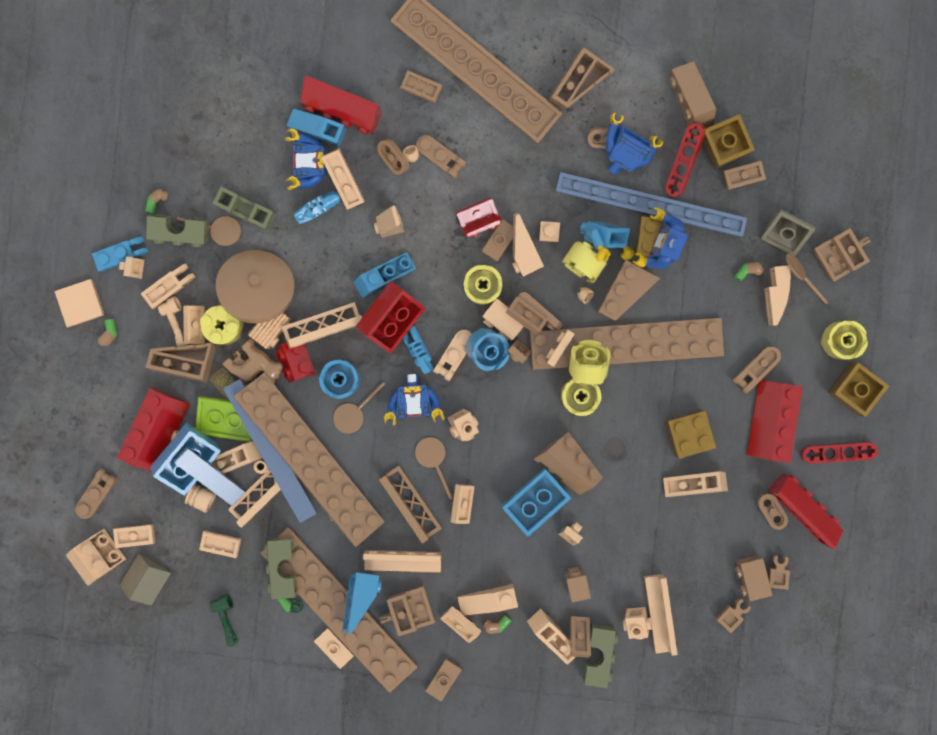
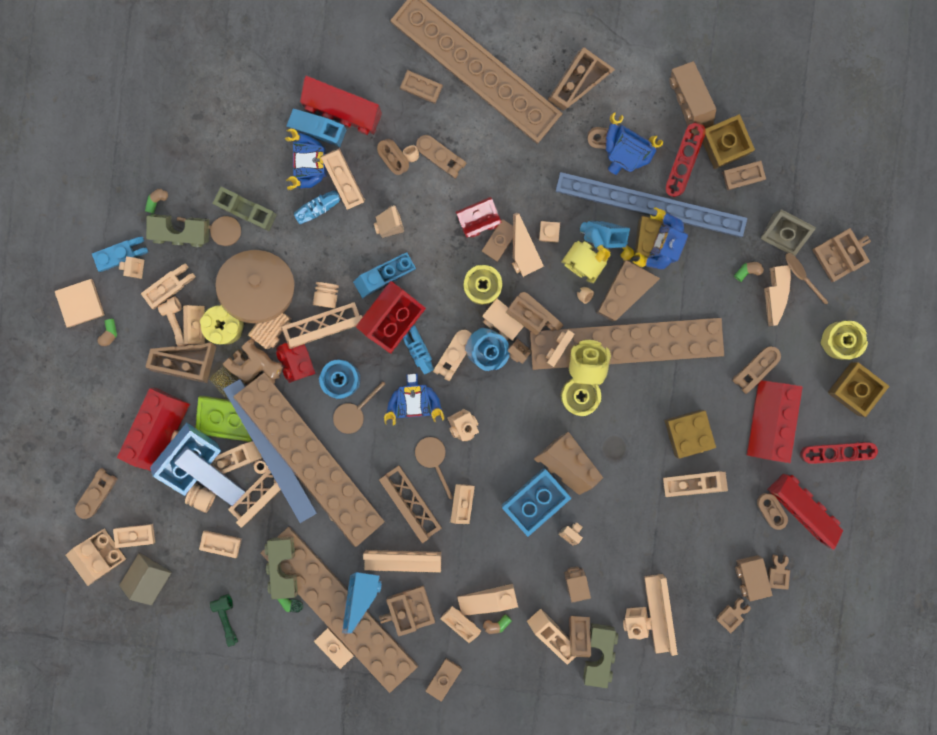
none -> light nougat piece [313,282,339,308]

